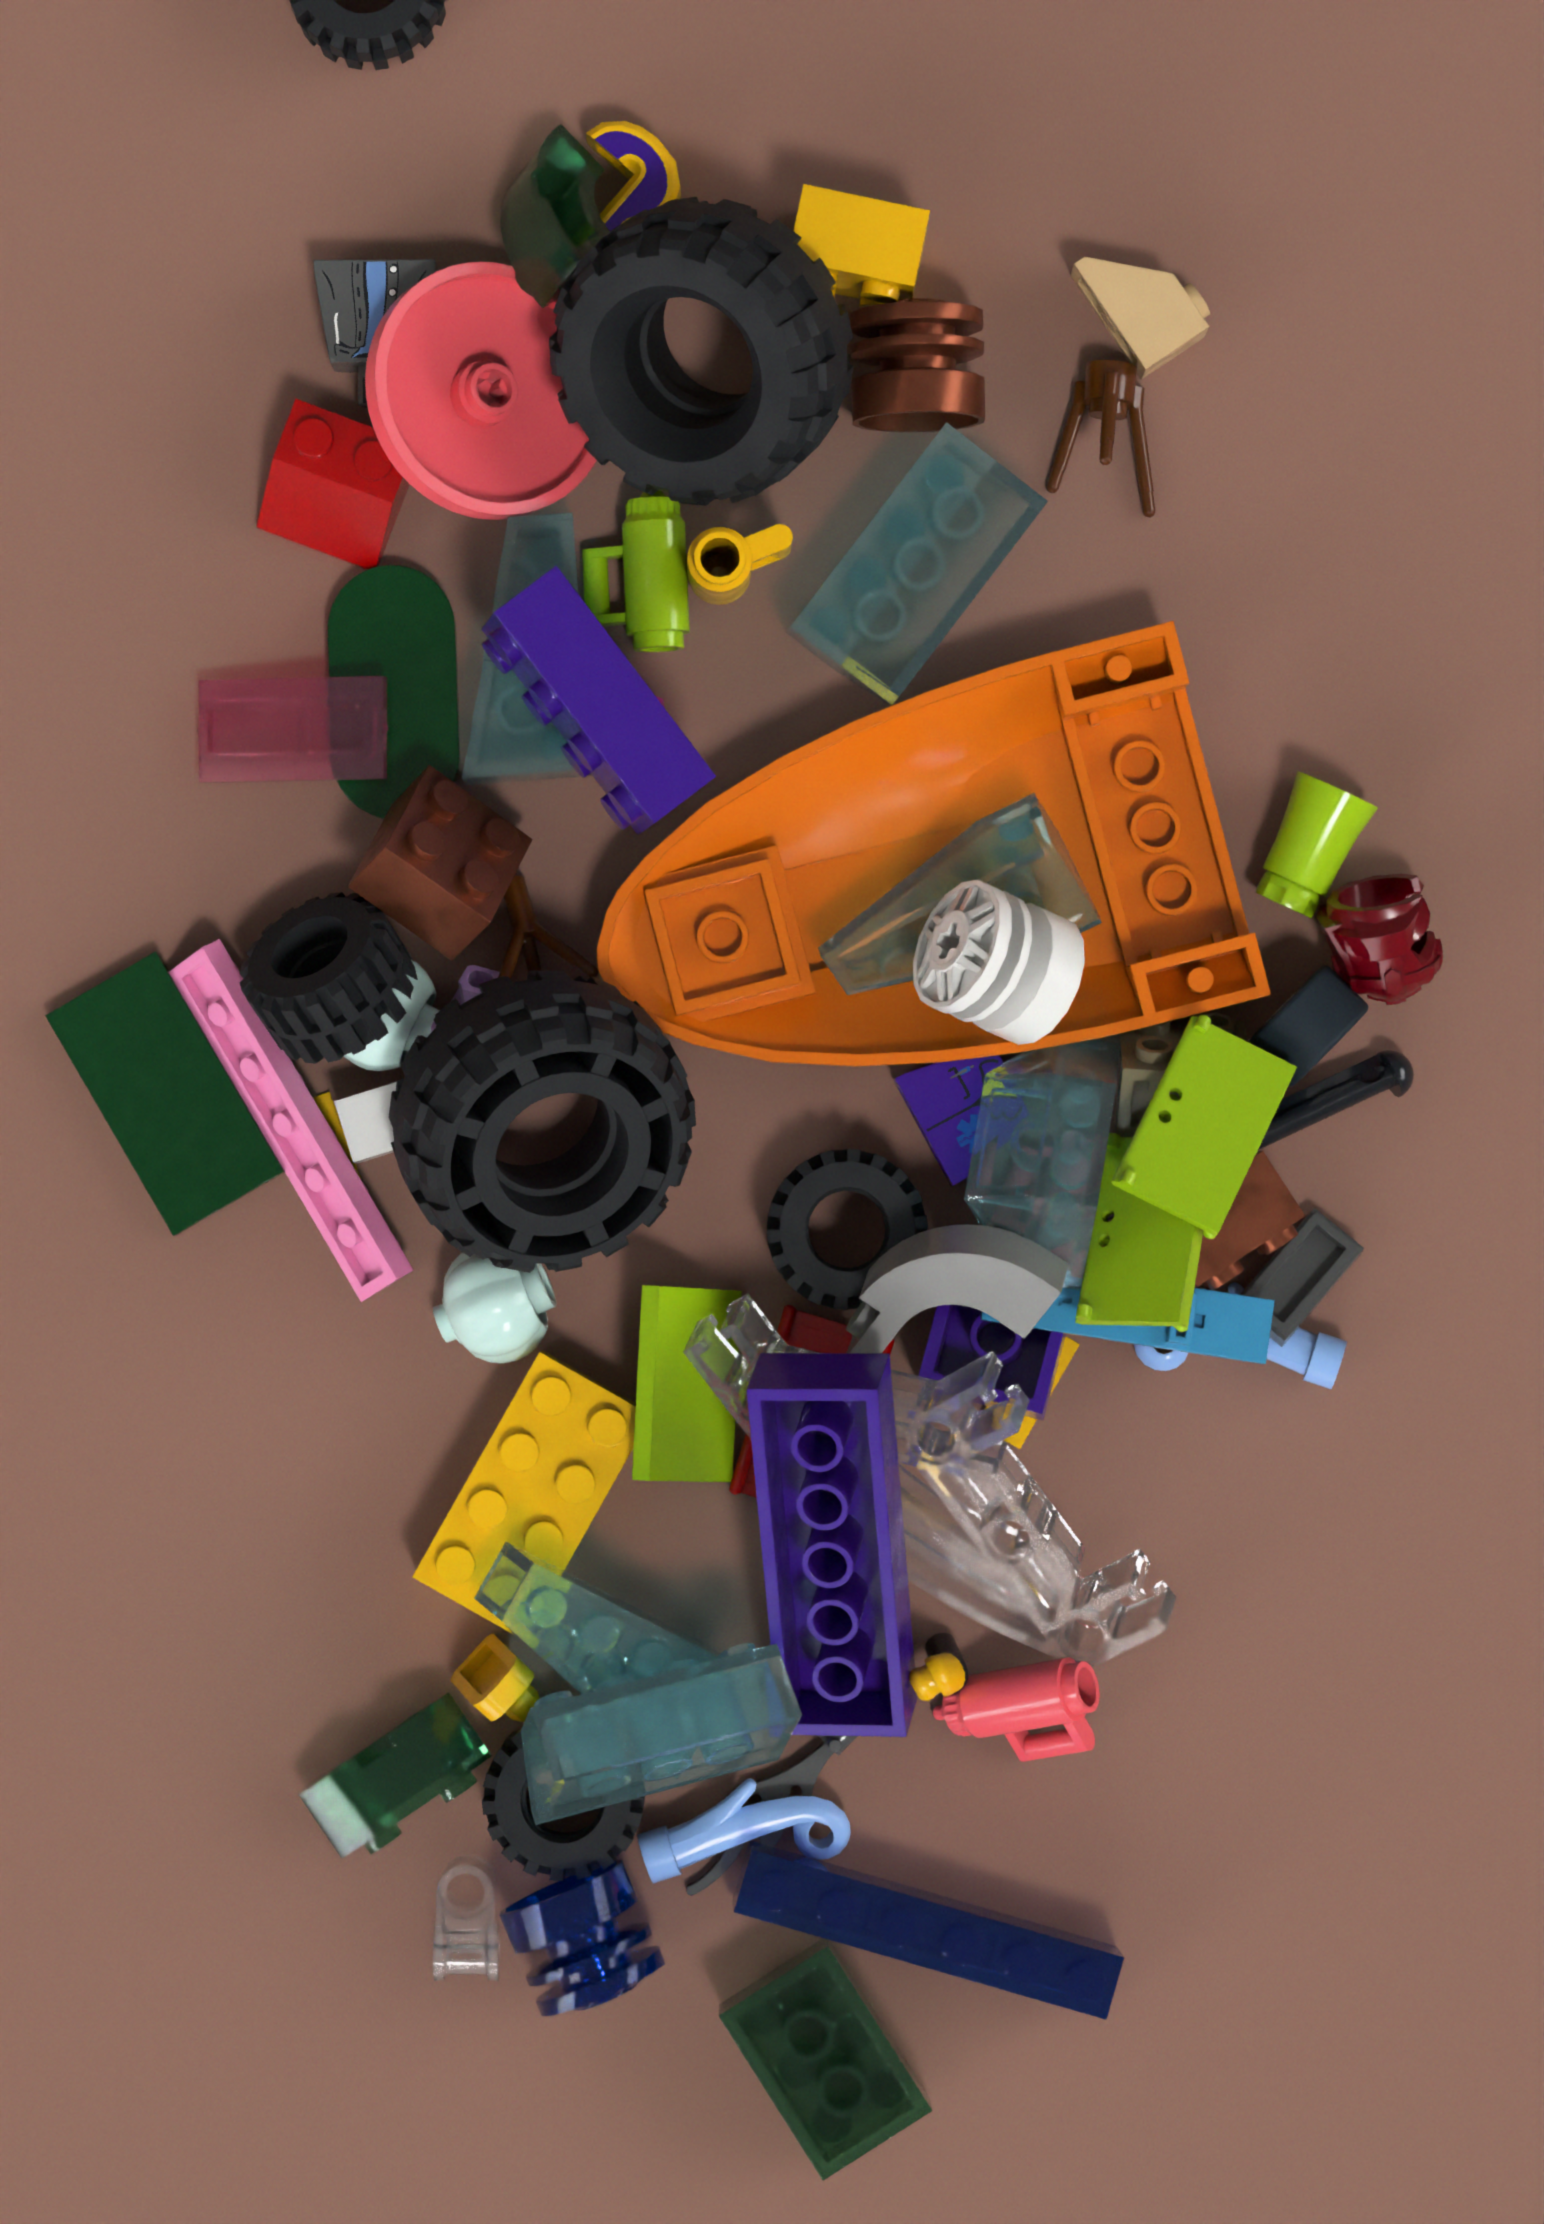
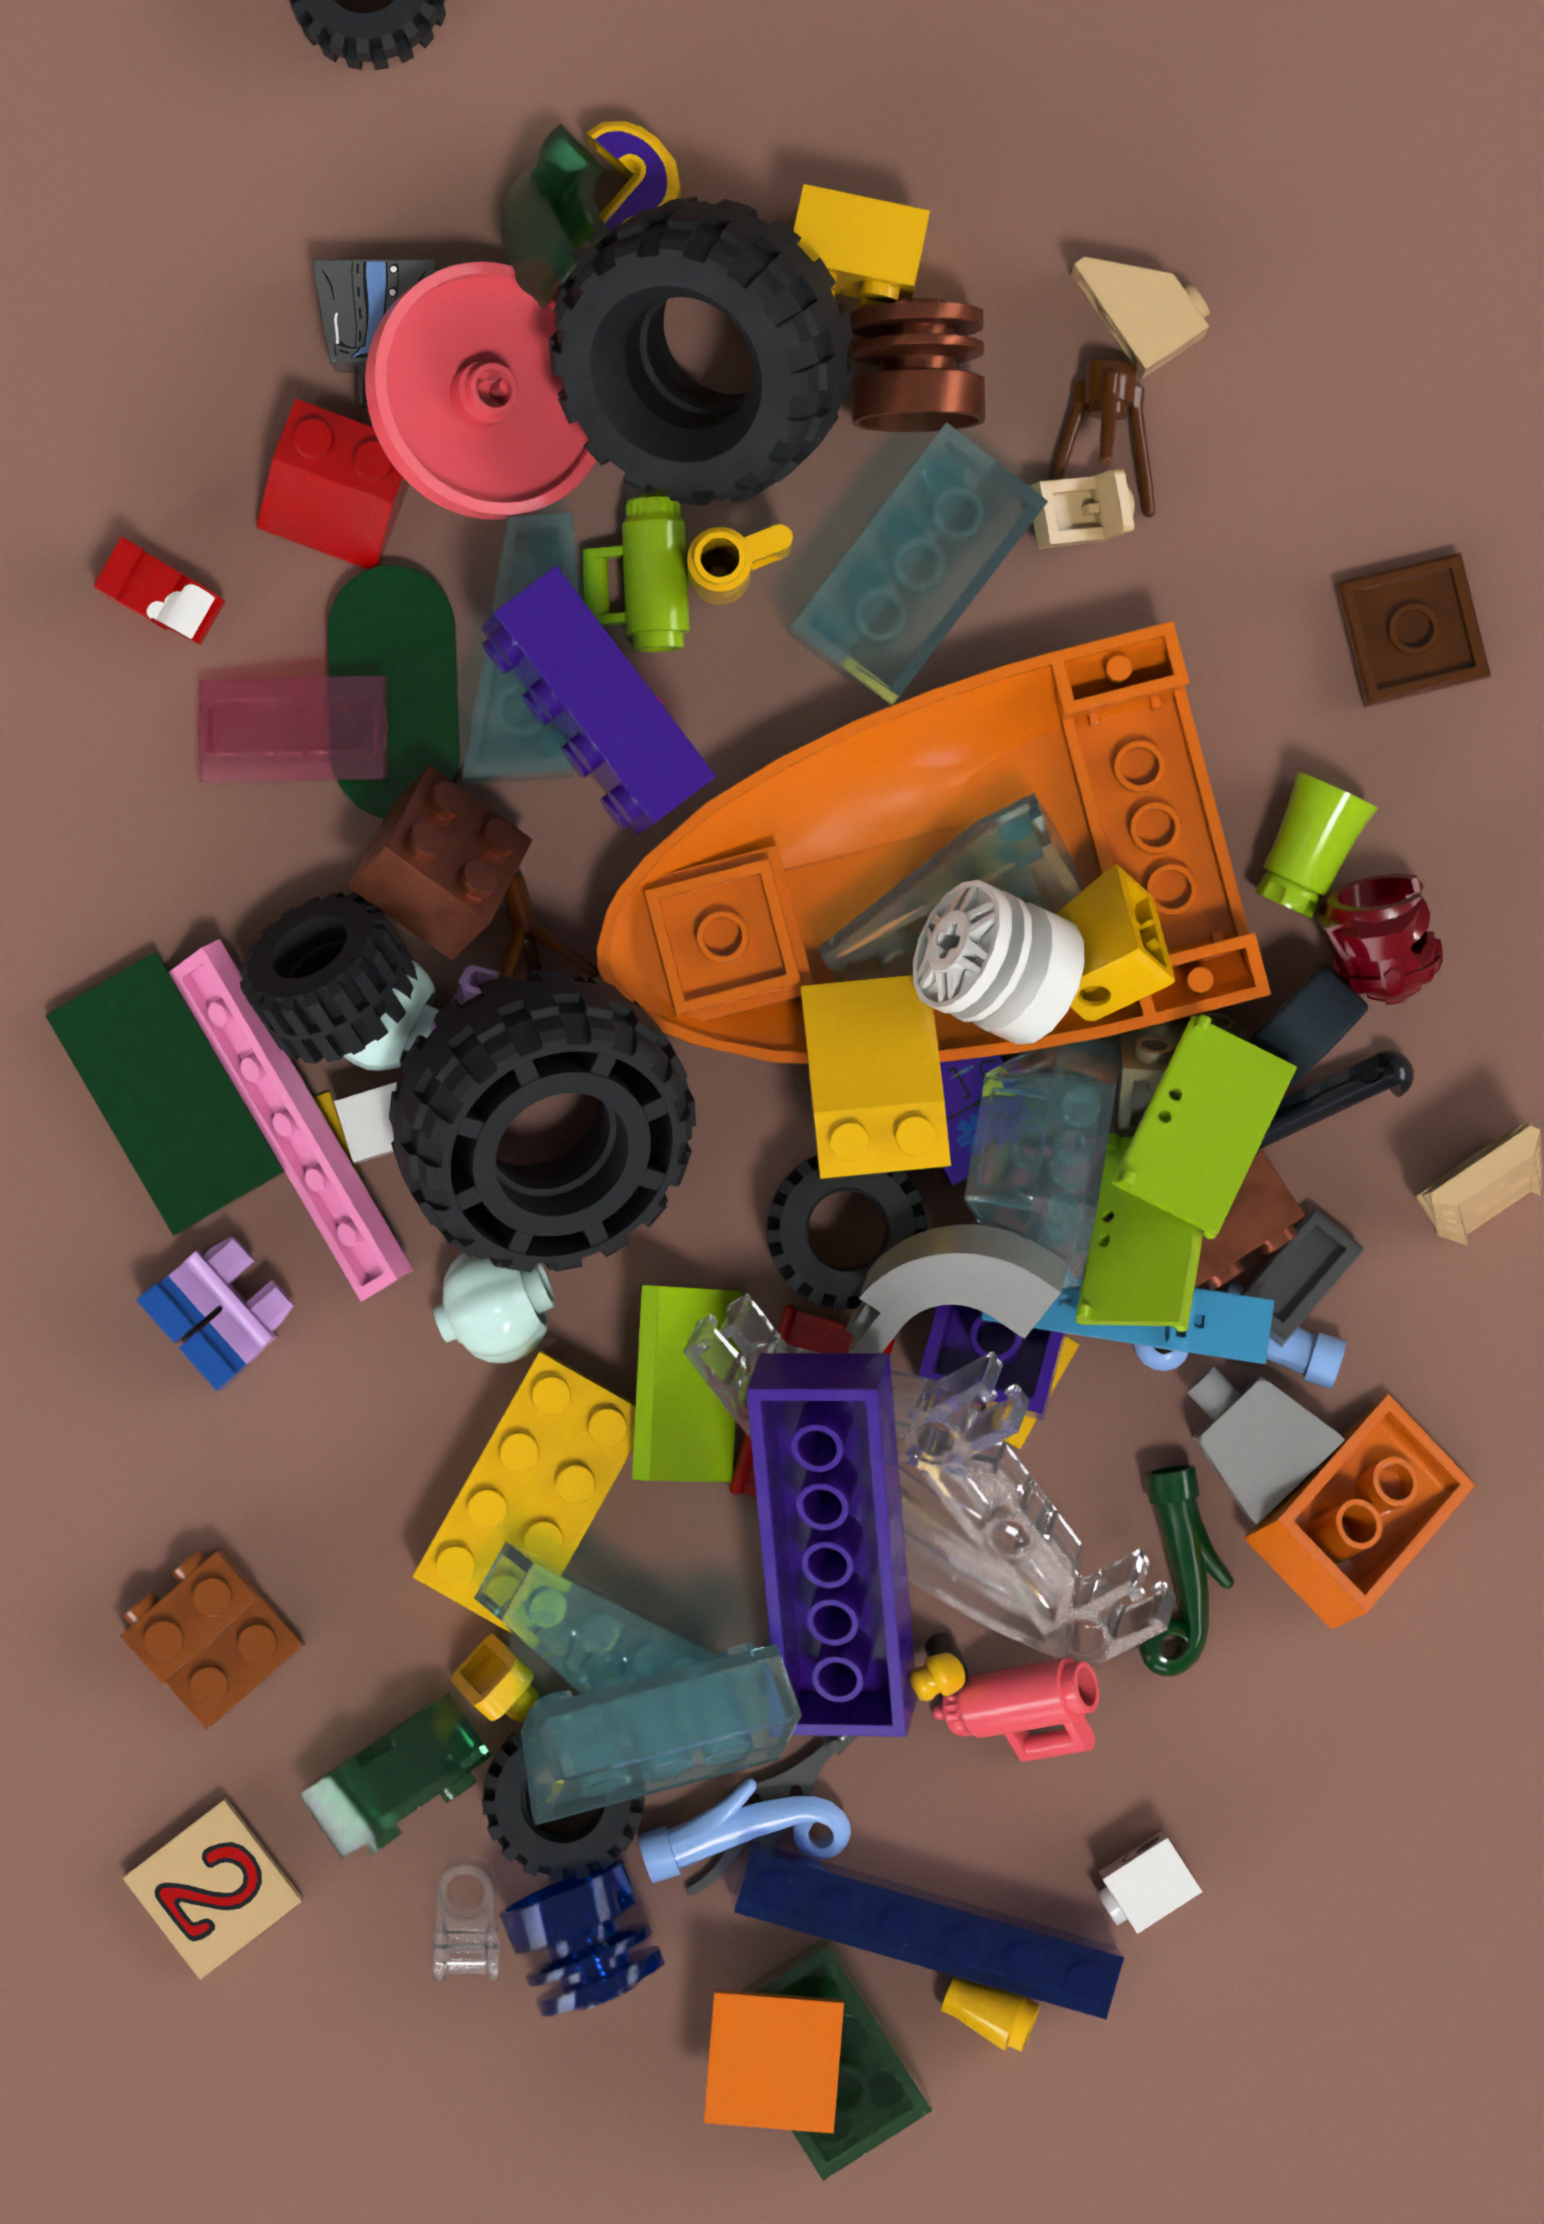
none -> red leg [93,536,226,646]
none -> dark orange plate [120,1548,305,1730]
none -> tan tile [122,1798,304,1980]
none -> lavender hips [136,1236,295,1391]
none -> orange tile [704,1989,844,2134]
none -> yellow slope [800,975,951,1179]
none -> yellow cone [941,1976,1041,2052]
none -> tan bracket [1027,468,1135,549]
none -> yellow torso [1055,864,1176,1021]
none -> white brick [1097,1830,1202,1934]
none -> dark green plant [1140,1465,1234,1676]
none -> light grey torso [1186,1366,1345,1525]
none -> orange slope [1244,1394,1476,1630]
none -> reddish brown tile [1335,553,1491,708]
none -> tan slope [1414,1123,1543,1246]

